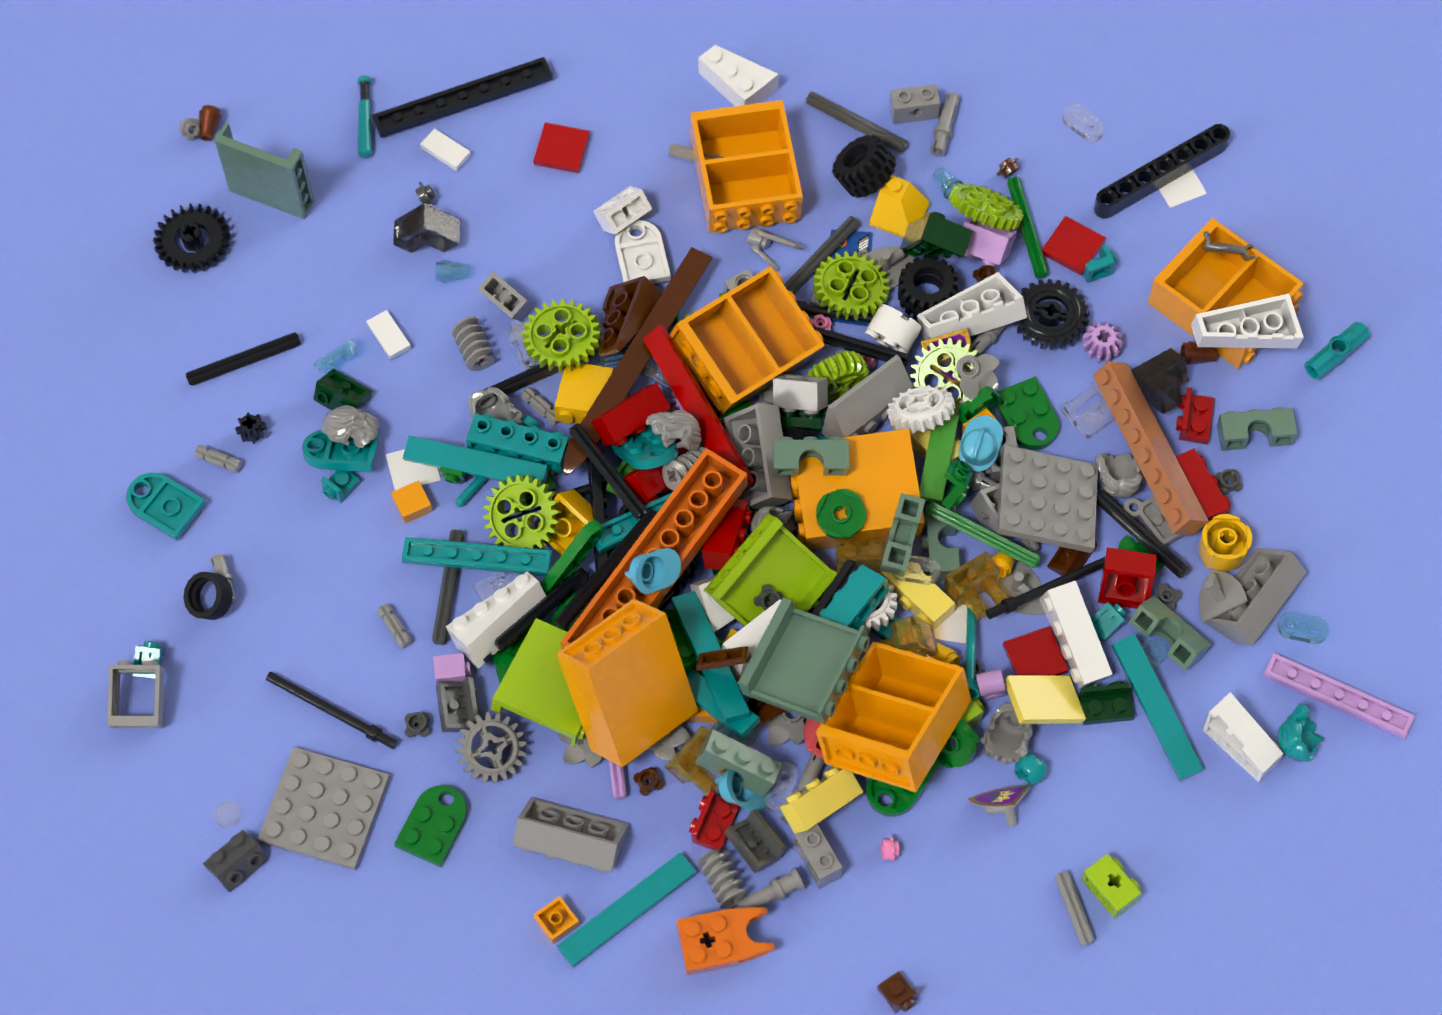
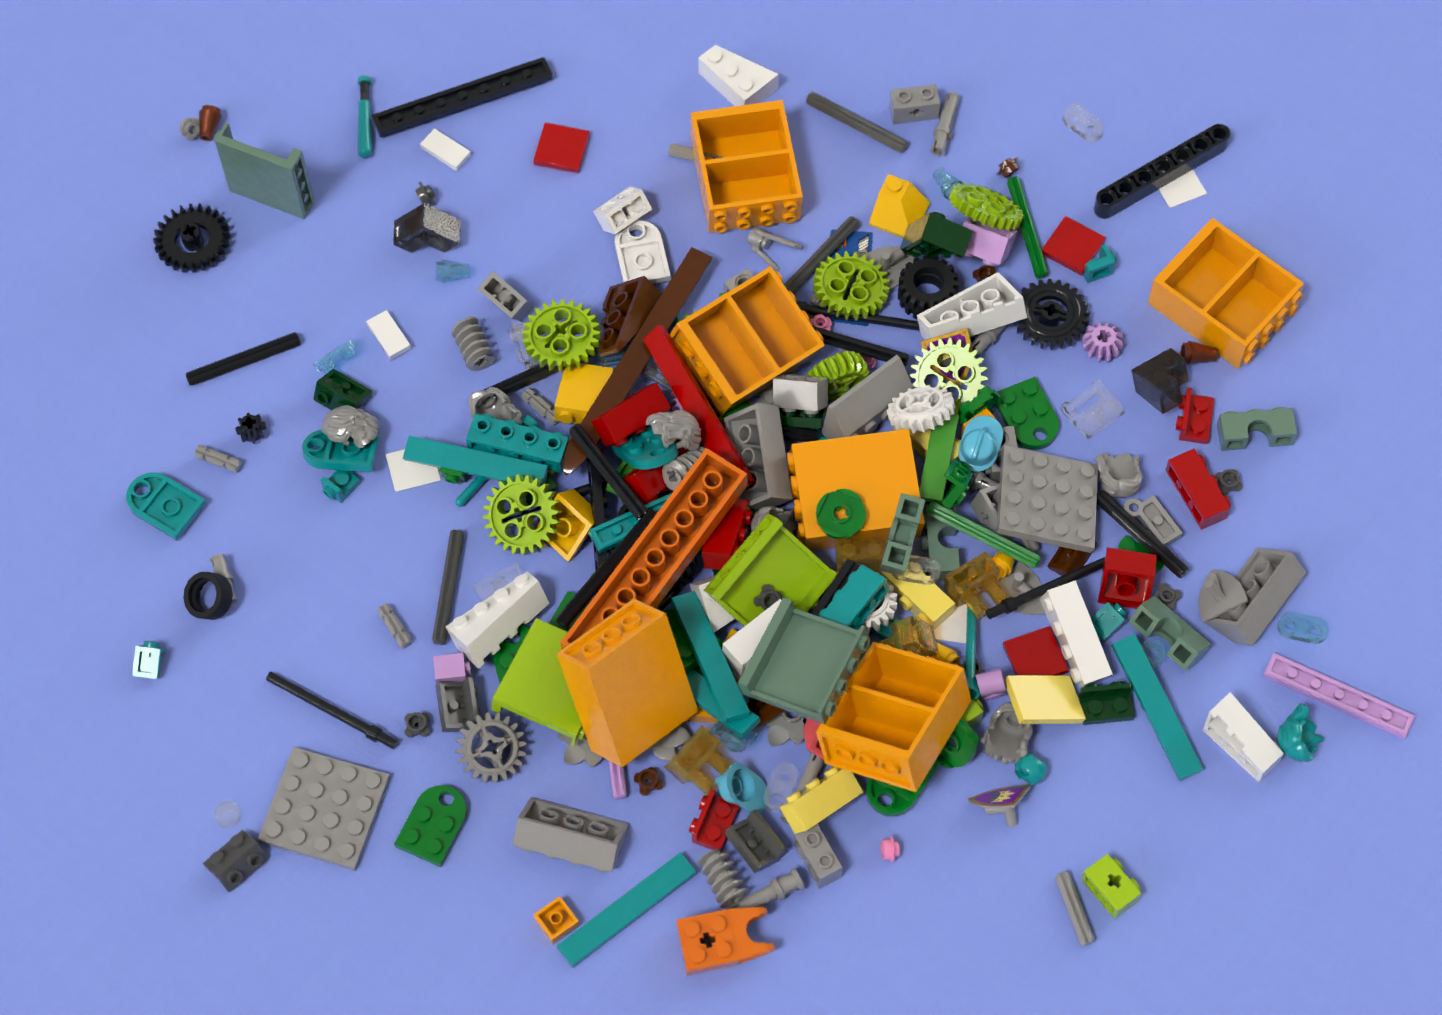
light grey window [107,661,165,728] -> none
light orange piece [391,480,433,524] -> none
teal tile [402,537,553,576] -> none
black axle [494,568,589,651] -> none
green beam [540,519,605,596] -> none
medium azure piece [625,548,681,594] -> none
sand green arch [695,730,782,796] -> none
reddish brown slope [696,646,752,671] -> none
sand green arch [773,436,849,476] -> none
black tyre [832,135,896,198] -> none
white brick [865,304,922,354] -> none
reddish brown bracket [877,971,918,1014] -> none
light grey plate [956,354,1000,400] -> none
nougat brick [1093,361,1209,536] -> none
white wedge [1191,294,1304,349] -> none
yellow brick [1198,514,1252,572] -> none
flat silver piece [1202,231,1256,261] -> none
teal piece [1304,321,1371,380] -> none

